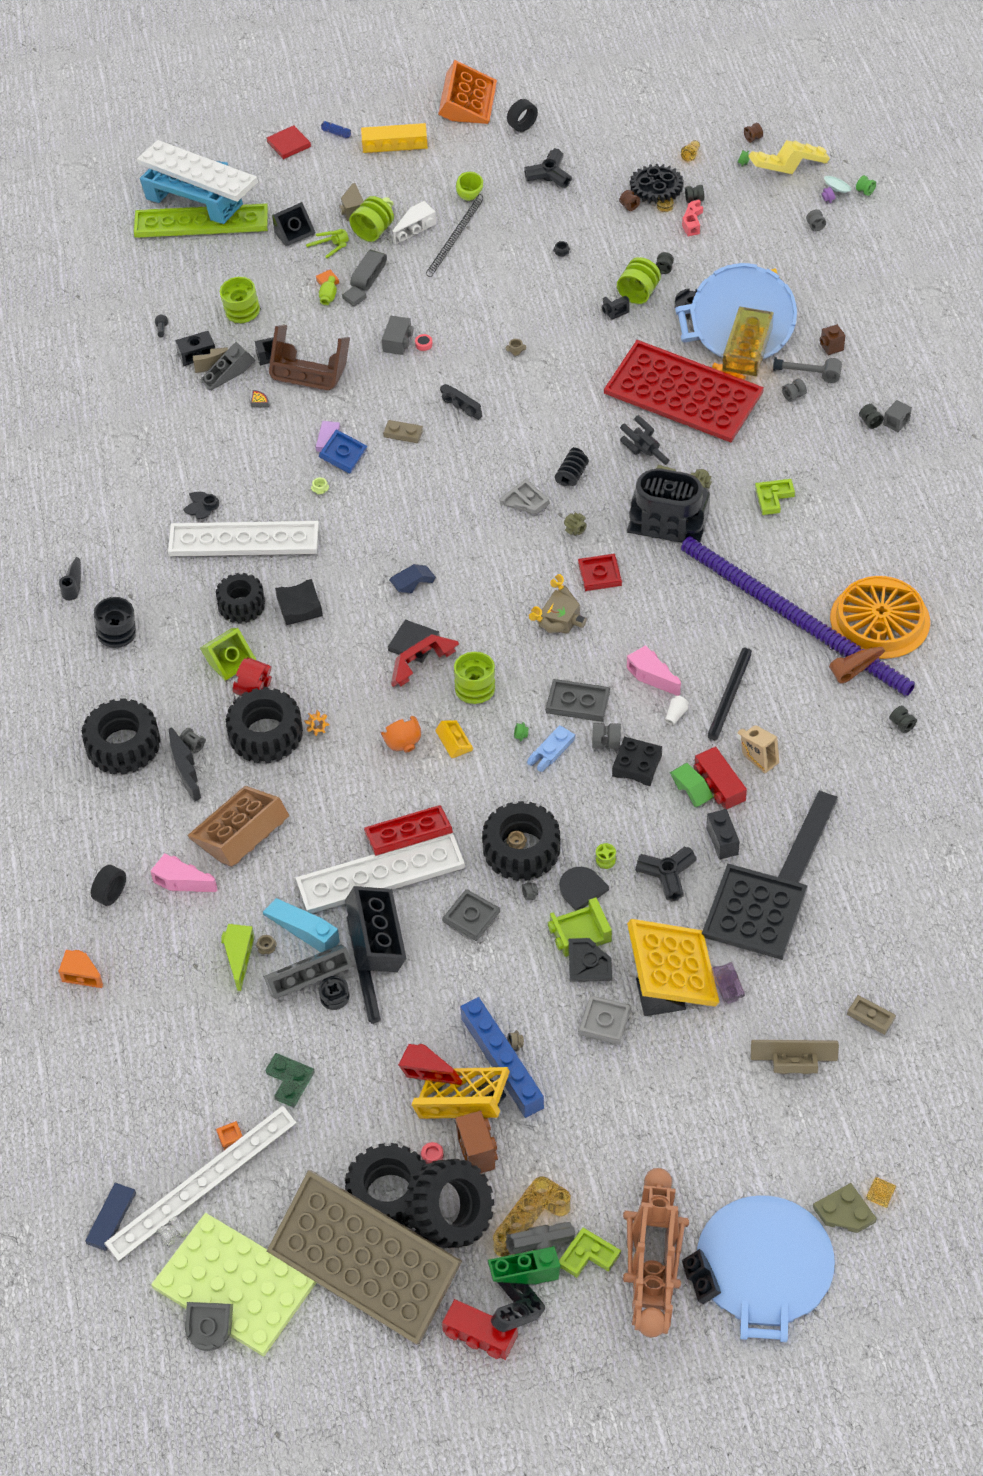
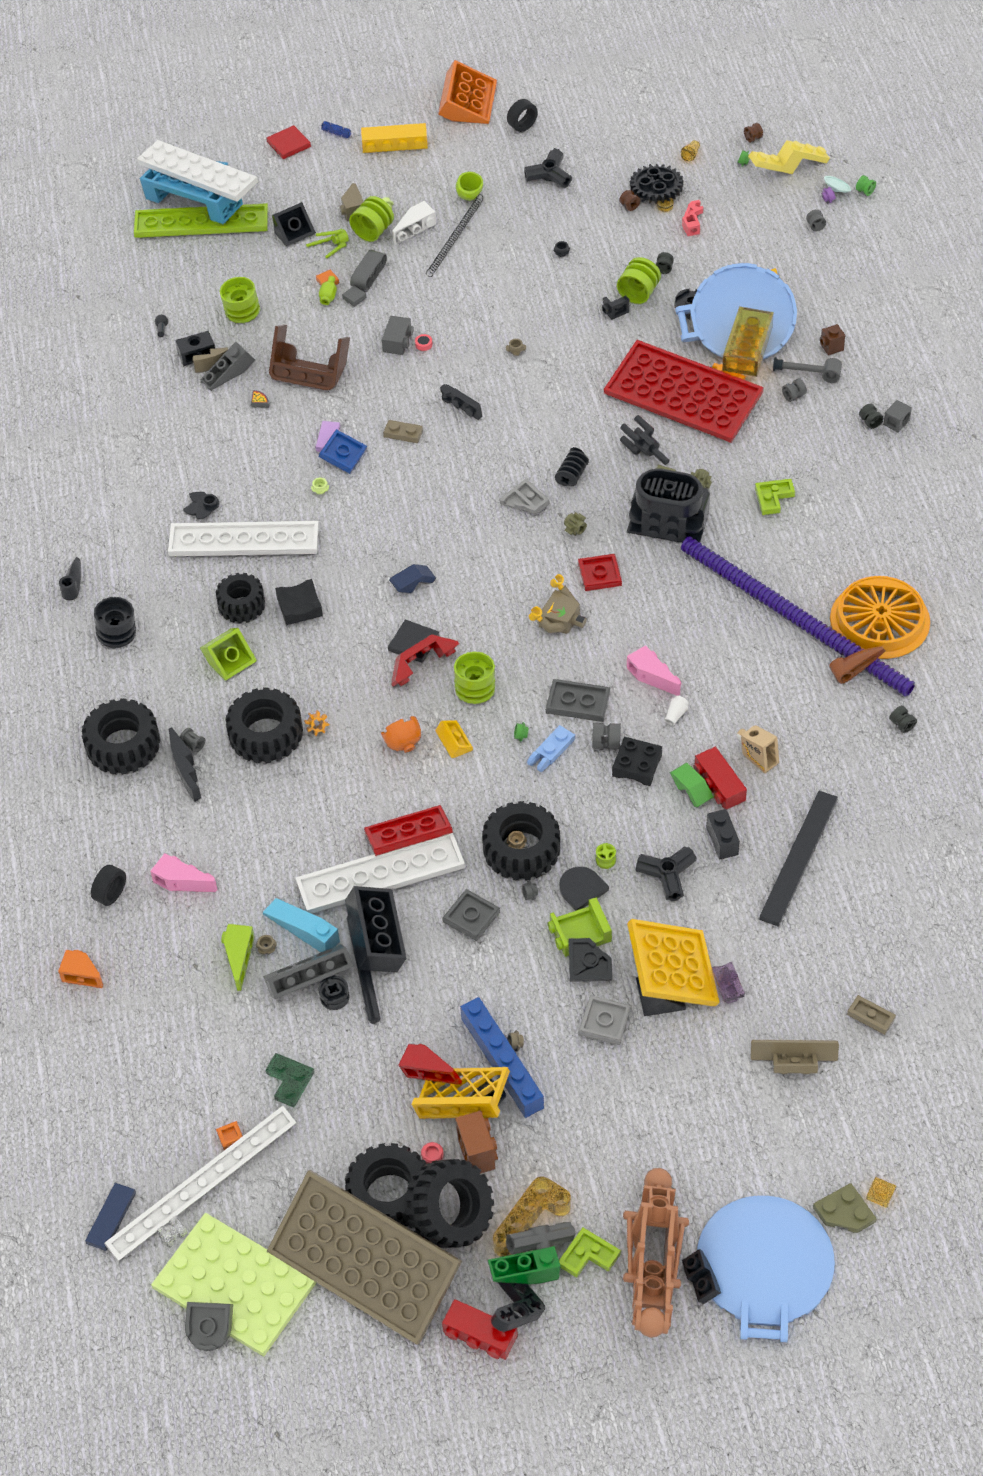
medium nougat slope [187,786,289,867] -> none
red brick [233,657,272,696] -> none
black panel [254,337,273,366] -> none
pearl dark grey wheel [685,185,705,203] -> none
black plate [702,863,808,960] -> none
black axle [708,647,752,741] -> none

